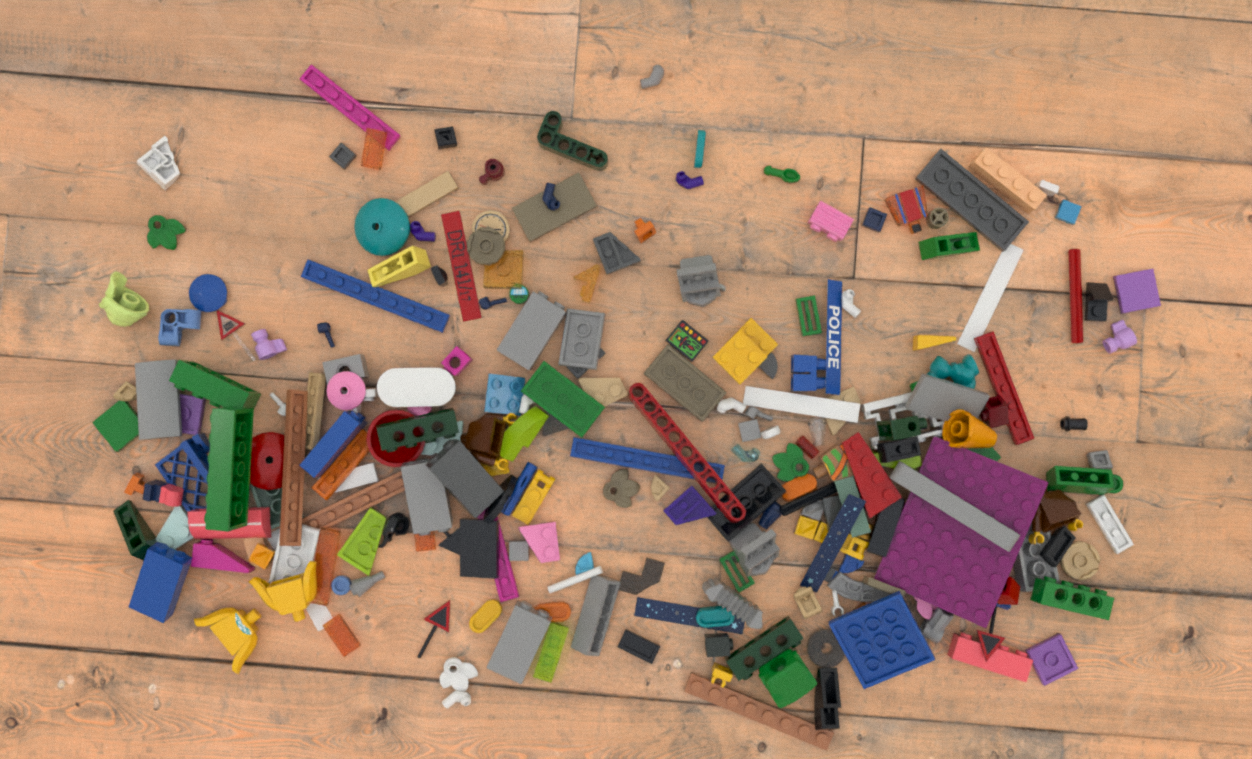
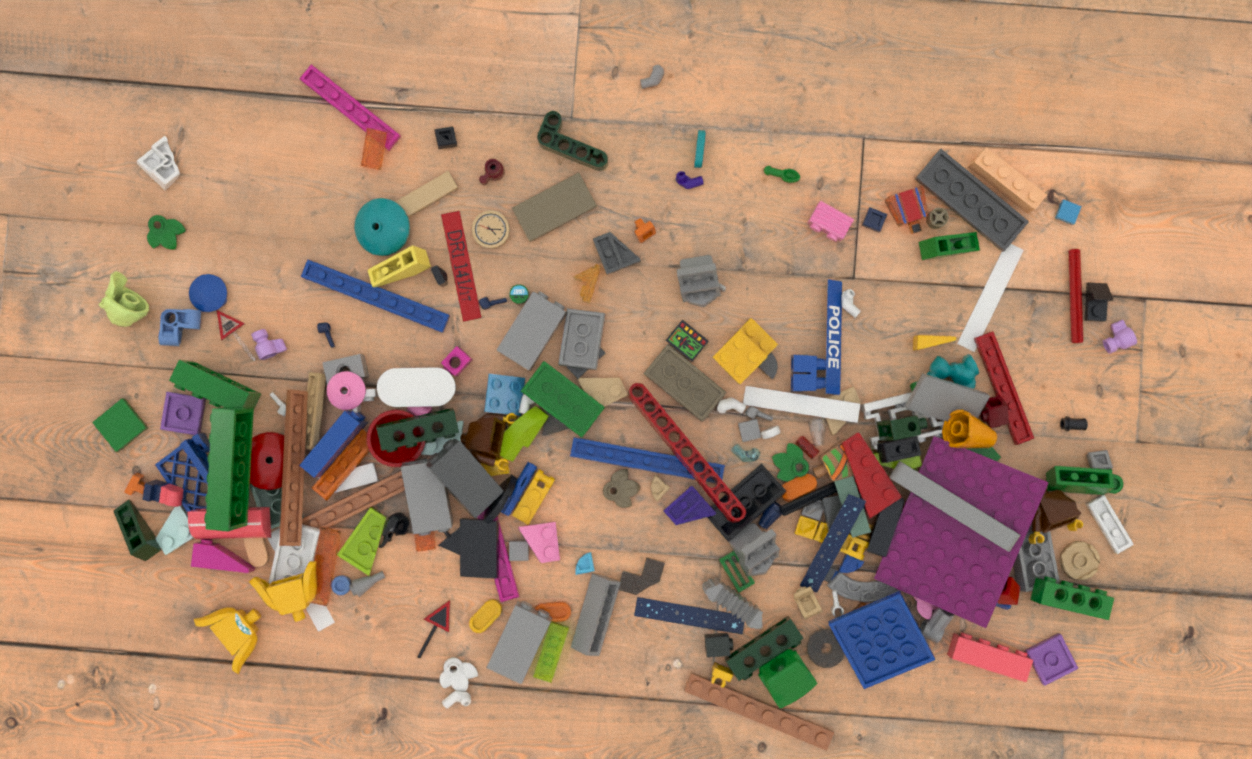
tan tile [113,381,137,401] -> none
blue brick [129,542,193,623] -> none
light grey slope [135,360,182,440] -> none
light orange tile [248,543,275,569] -> none
clear orange tile [322,613,361,657] -> none
dark grey tile [329,143,357,170] -> none
dark purple arm [410,221,436,242] -> none
dark tan tile [467,227,505,266] -> none
clear yellow tile [483,250,524,289] -> none
dark blue arm [542,183,560,211] -> none
white bar [548,566,603,594] -> none
black tile [617,629,660,664] -> none
teal tile [696,606,735,628] -> none
green tile [795,295,822,337] -> none
black slope [814,668,841,730] -> none
dark tan tile [862,576,906,598] -> none
piece [976,606,1005,662] -> none
white tile [1035,180,1060,197] -> none
black tile [1039,526,1076,567] -> none
medium lavender tile [1113,269,1161,314] -> none

